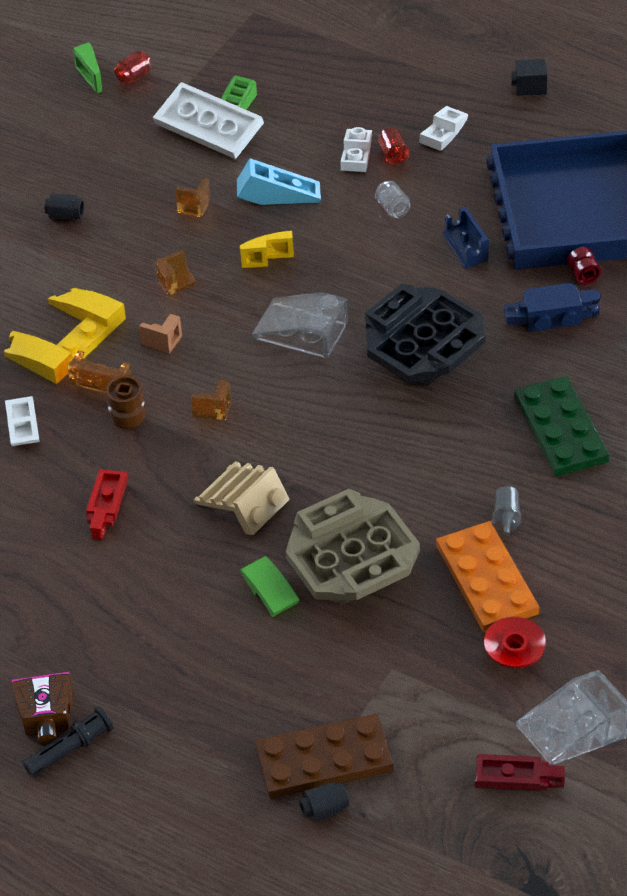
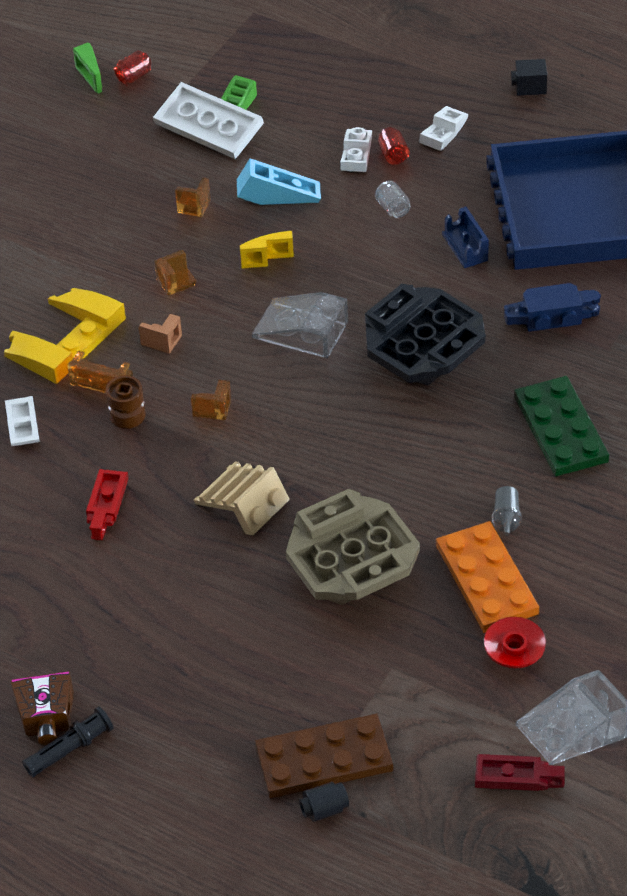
black brick [44,193,84,221] -> none
bright green slope [240,556,299,617] -> none
dark red wheel [567,247,601,285] -> none

